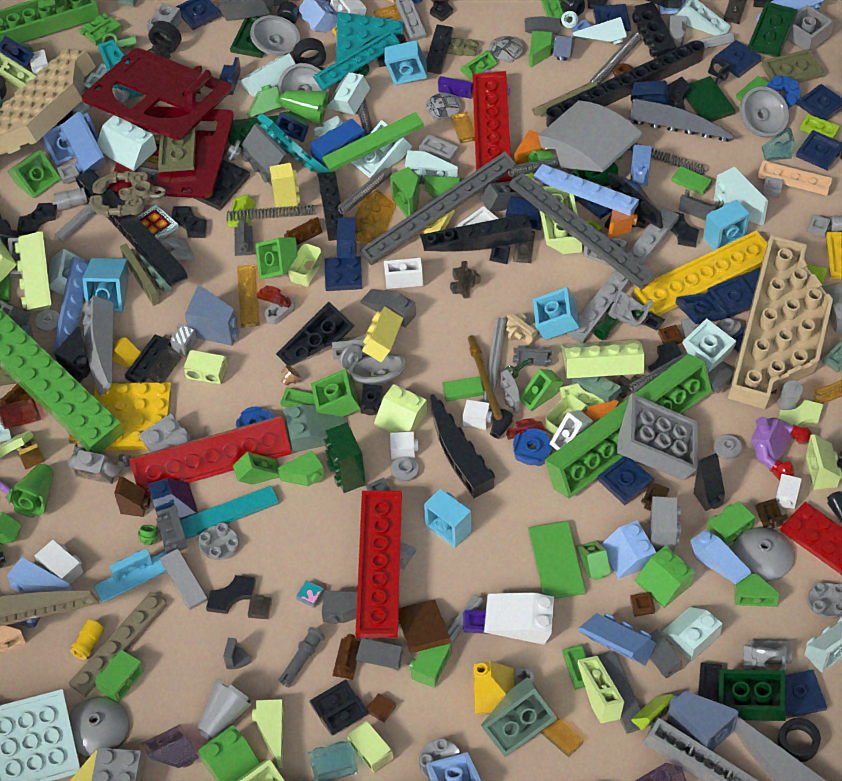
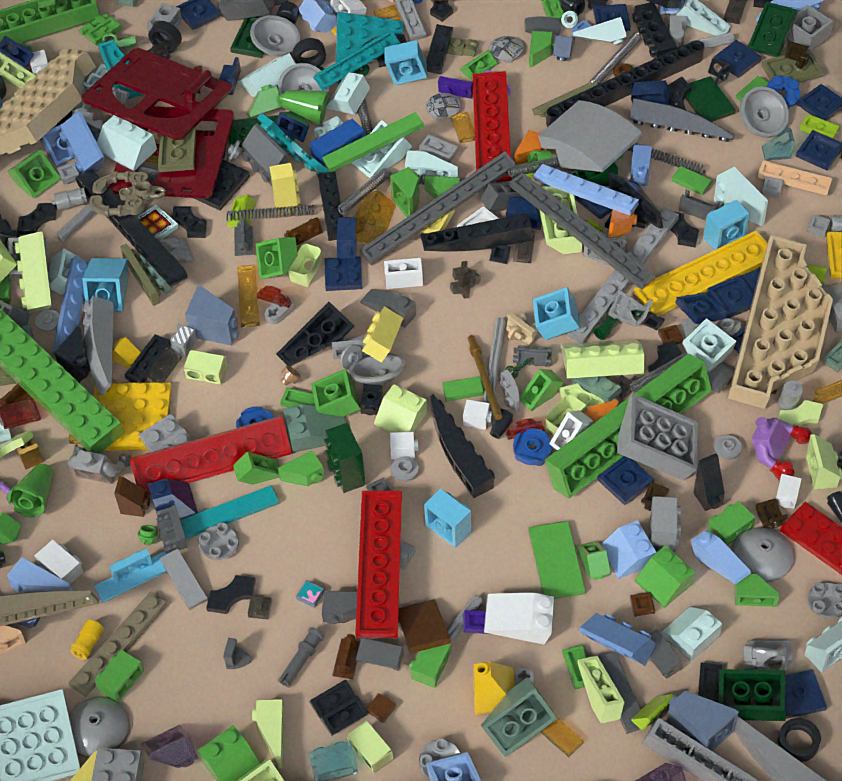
light grey cone [197,678,253,741] -> none
none -> light grey slope [72,108,105,134]
none -> dark brown bracket [785,41,810,69]

